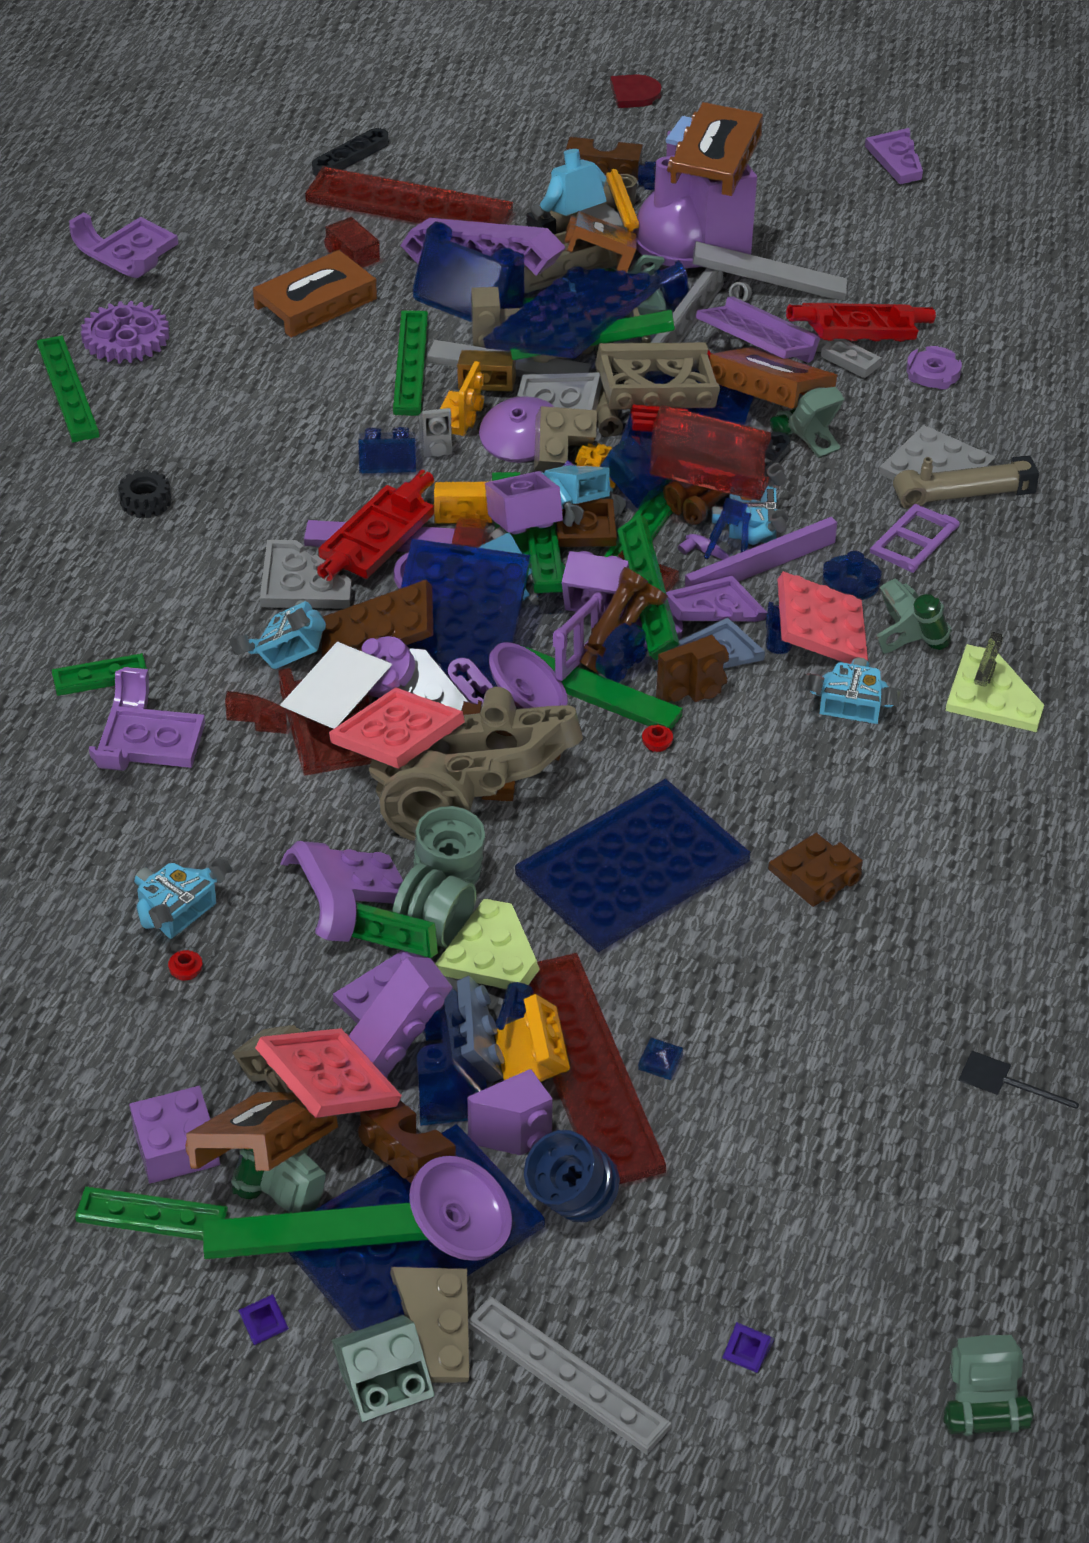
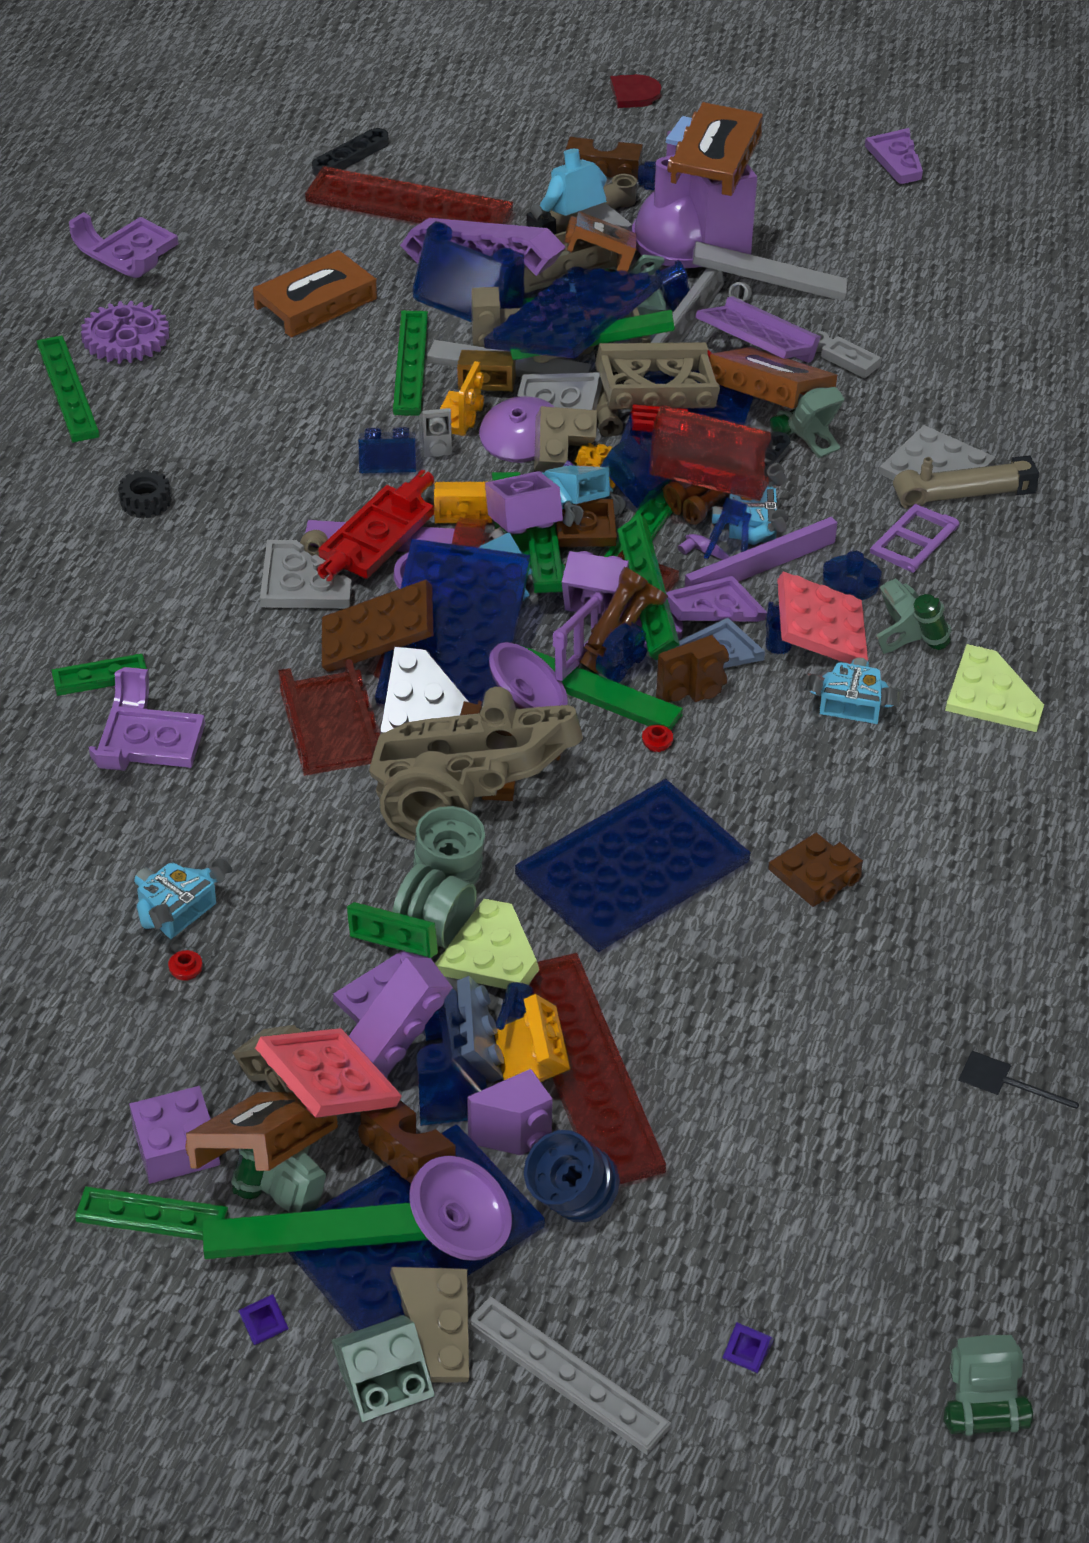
clear red slope [225,691,287,734] -> none
medium azure torso [229,600,326,669] -> none
white sticker [280,642,392,729] -> none
medium lavender piece [280,841,403,942] -> none
clear red brick [324,217,380,268] -> none
coral plate [329,687,465,769] -> none
medium lavender plate [362,636,415,698] -> none
medium lavender beam [448,658,493,706] -> none
light orange axle [606,169,639,232] -> none
clear blue tile [638,1038,683,1080] -> none
red plate [786,303,936,342] -> none
medium lavender plate [906,346,962,389] -> none
clear smoke tile [974,632,1003,687] -> none
none -> dark tan plate [300,530,328,556]

